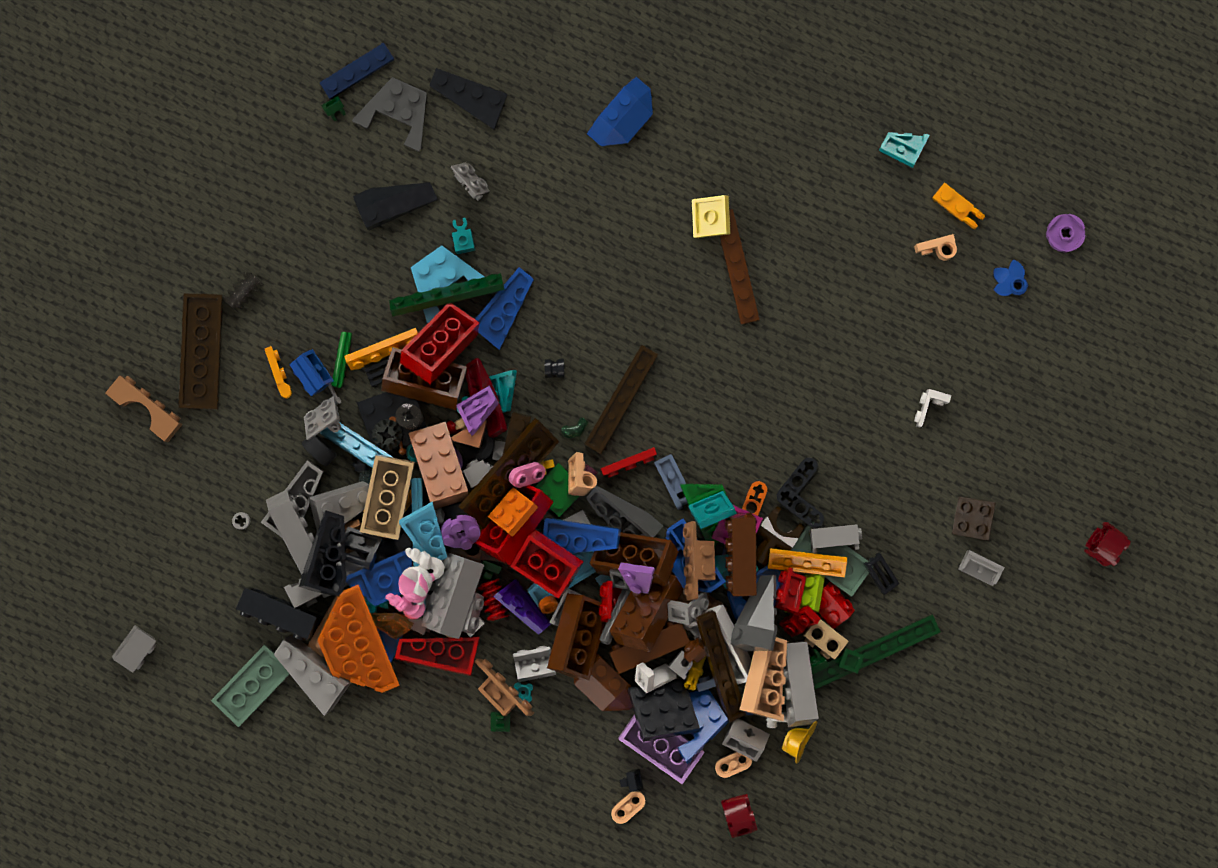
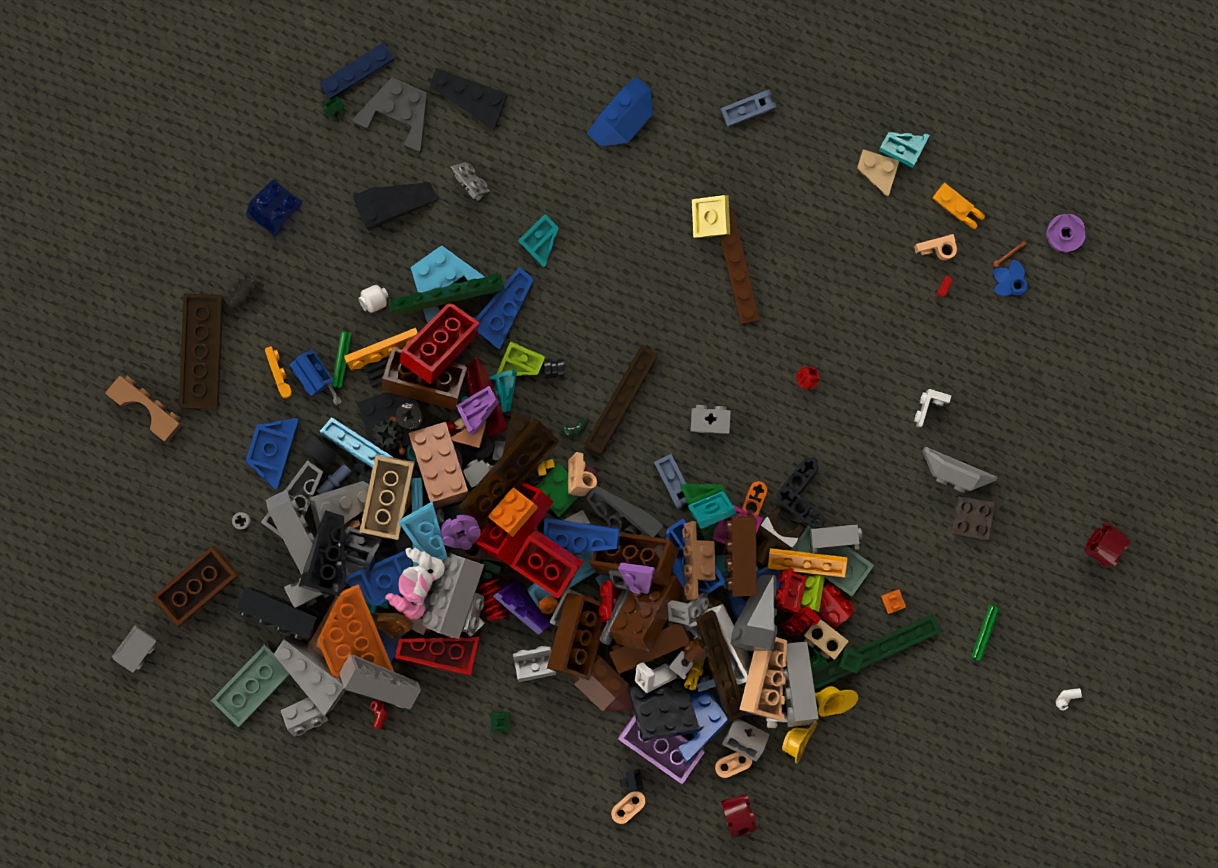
light grey hinge [304,396,341,440] -> none
teal brick [452,218,476,254] -> none
medium nougat bracket [474,659,534,716] -> none
bright pink plate [509,462,546,488] -> none
teal plate [514,682,533,702] -> none
red plate [601,447,657,478] -> none
black tile [864,553,899,595] -> none
light grey hinge [958,550,1005,586] -> none
none -> reddish brown brick [153,546,240,626]
none -> blue wing [245,418,300,490]
none -> clear blue bracket [246,180,302,237]
none -> light grey bracket [281,697,328,737]
none -> sand blue pin [316,464,352,494]
none -> light grey wedge [339,654,421,709]
none -> white head [359,285,389,313]
none -> red arm [370,700,388,730]
none -> lime wing [497,342,546,376]
none -> teal wing [518,214,558,267]
none -> light grey brick [690,405,731,434]
none -> sand blue plate [720,90,777,127]
none -> red gear [795,366,821,390]
none -> yellow piece [815,686,858,717]
none -> tan wing [857,150,899,196]
none -> orange tile [881,589,906,614]
none -> light grey wedge [923,447,997,493]
none -> red tile [936,276,952,298]
none -> green axle [972,605,1000,661]
none -> dark orange hinge [993,241,1027,268]
none -> white arm [1056,688,1082,710]

